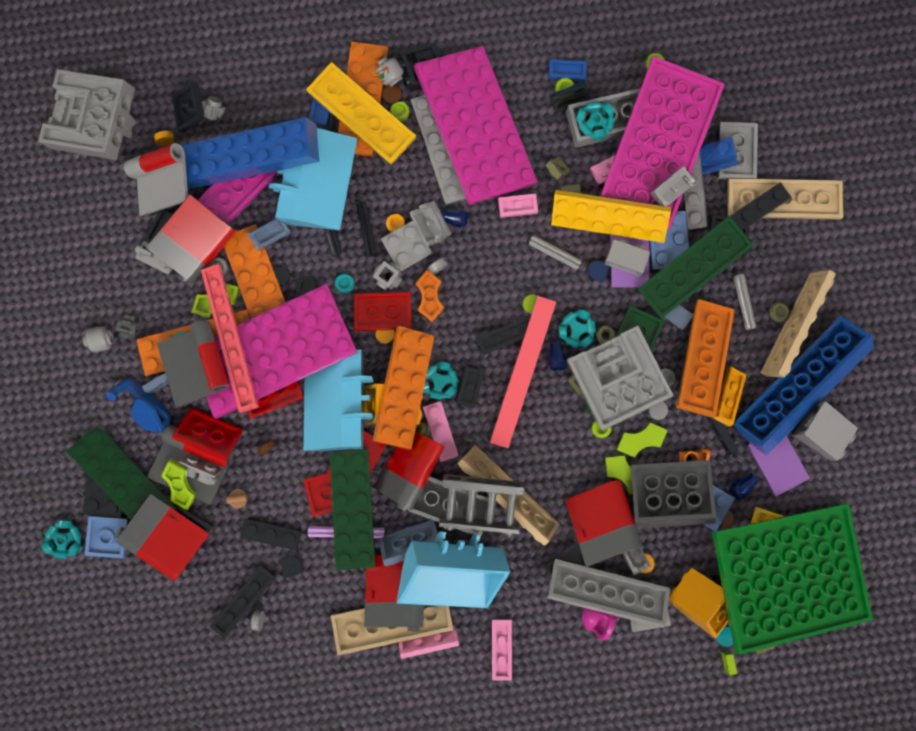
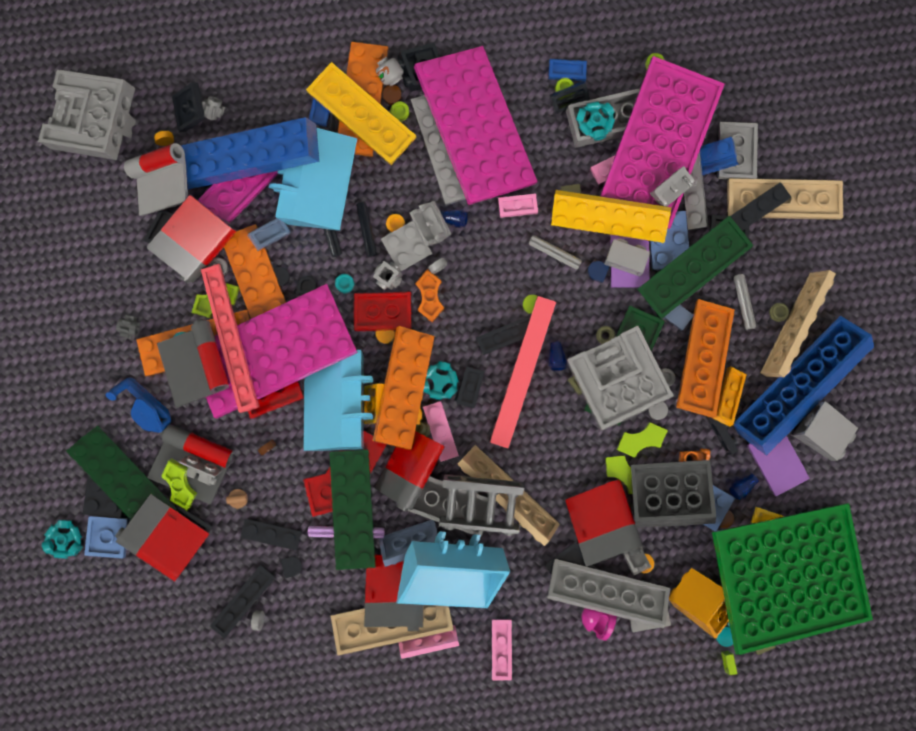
light grey head [83,326,114,352] -> none
light grey hinge [135,242,172,275] -> none
sand blue tile [142,373,169,394] -> none
red tile [172,408,244,461] -> none
olive plate [545,157,570,180] -> none
teal piece [558,309,596,348] -> none
lime tile [591,421,611,438] -> none

